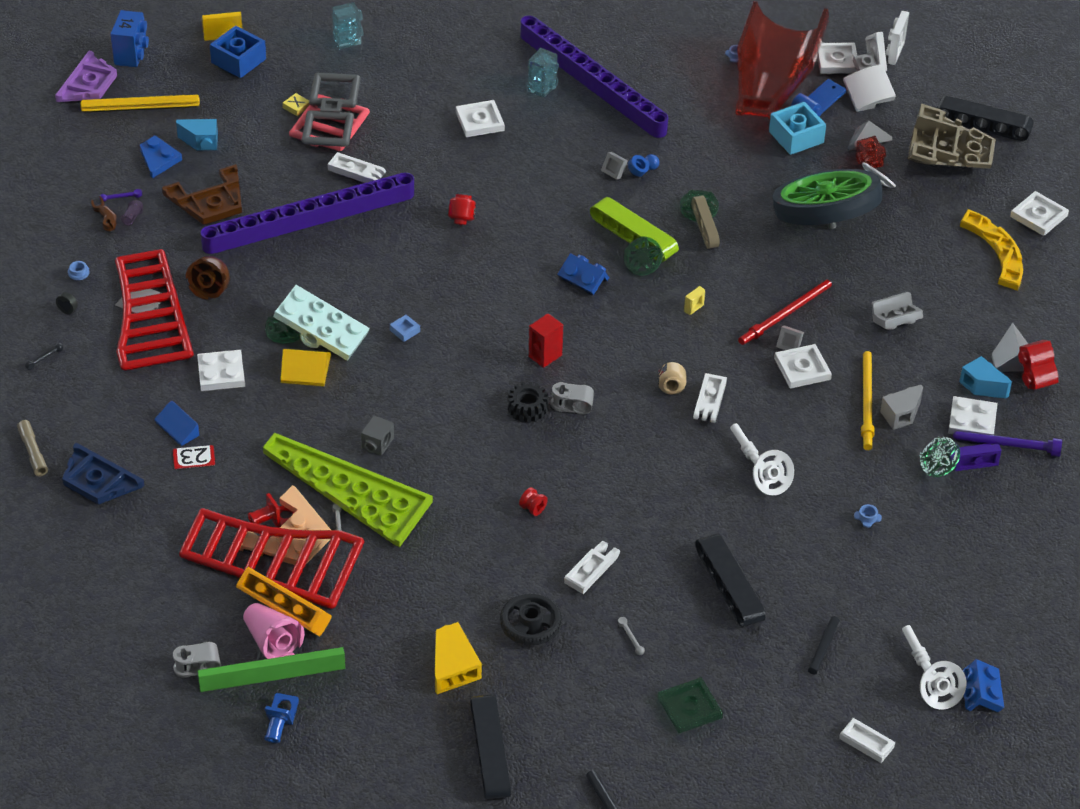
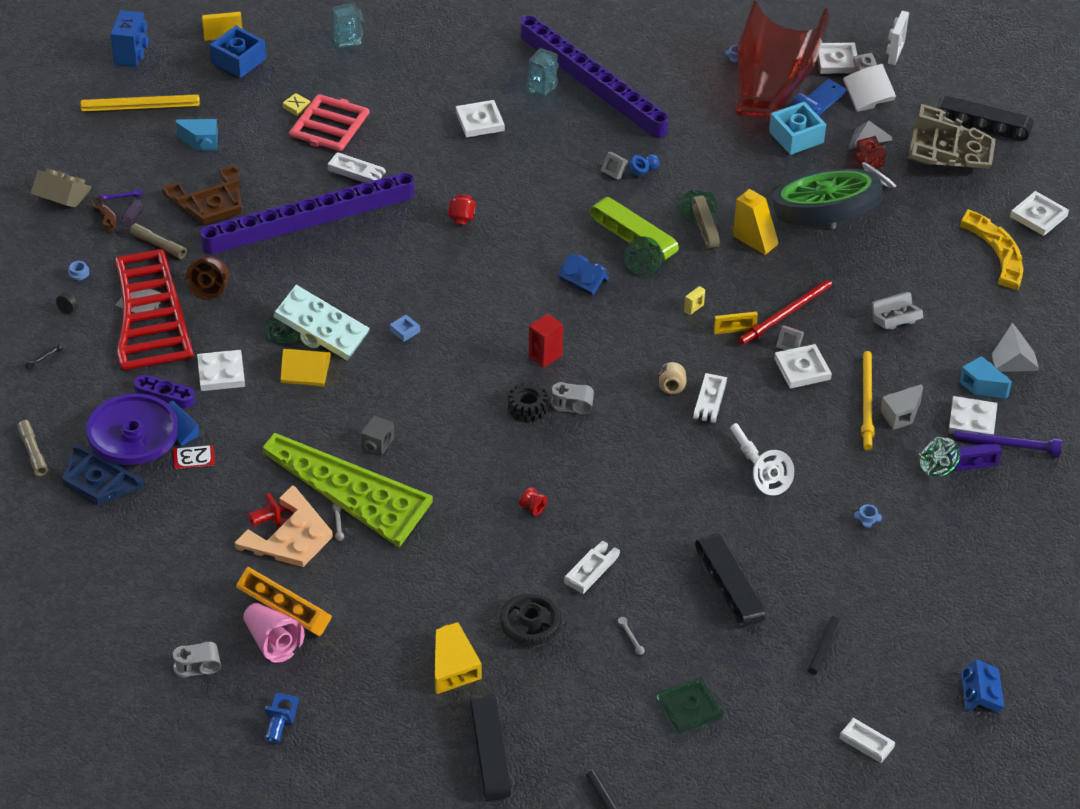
medium lavender wing [55,50,117,102] -> none
blue wing [140,136,182,178] -> none
red bar [179,508,364,609] -> none
bright green tile [198,647,345,692] -> none
dark grey bar [301,72,361,147] -> none
white tile [865,32,887,71] -> none
white dish [902,625,966,709] -> none
red brick [1018,340,1058,389] -> none
none -> dark tan slope [31,168,92,207]
none -> dark purple dish [86,393,178,465]
none -> dark tan piece [130,223,187,259]
none -> dark purple beam [134,375,195,408]
none -> yellow slope [713,312,758,334]
none -> yellow slope [733,189,778,255]

